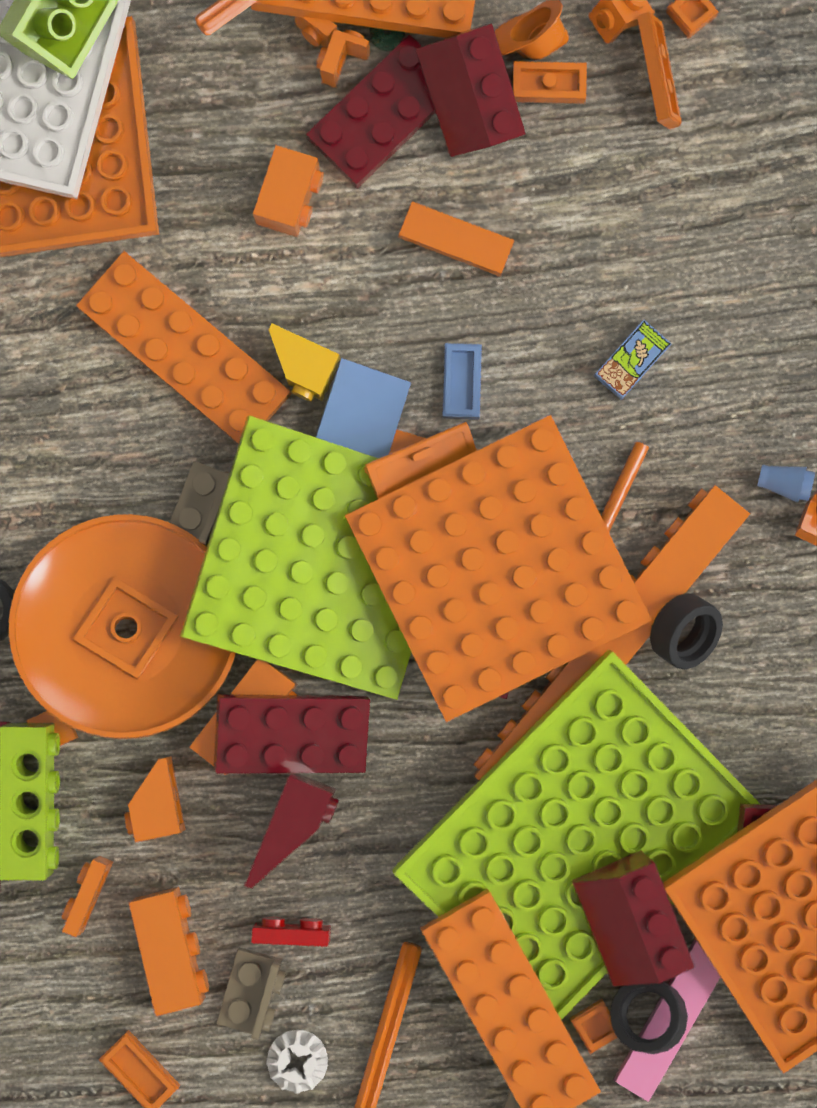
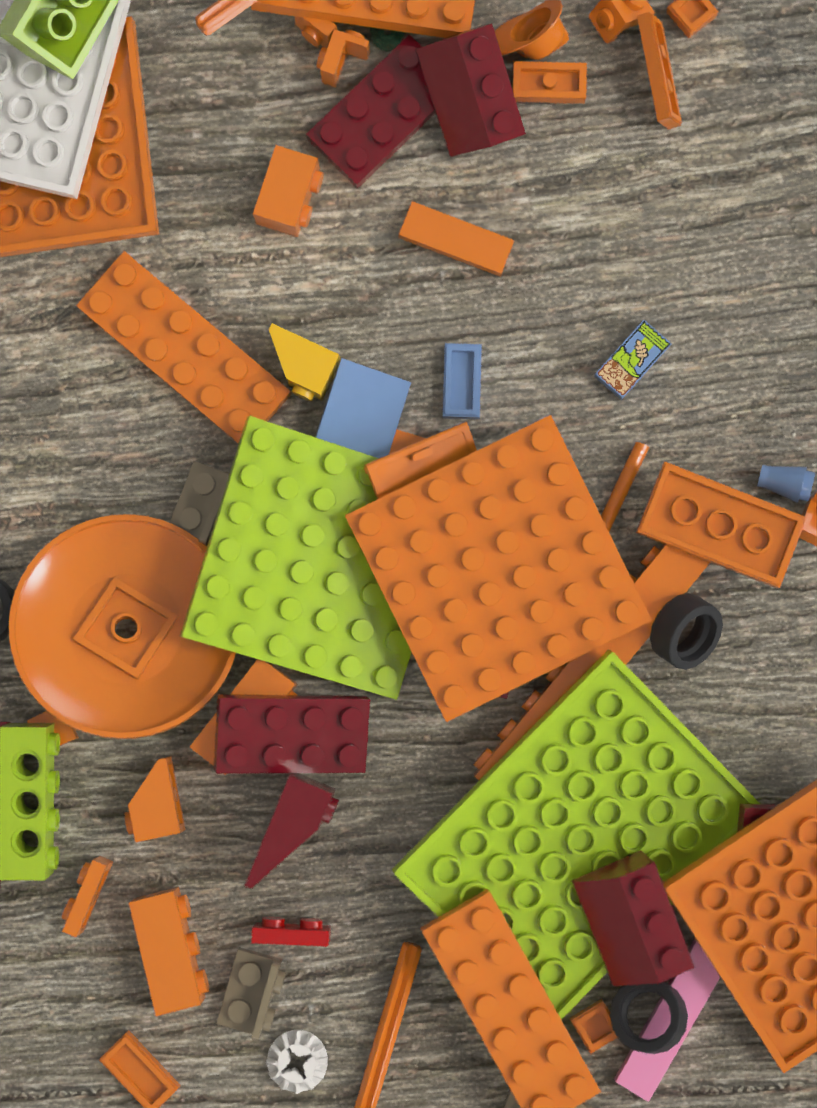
none -> orange tile [636,461,807,589]

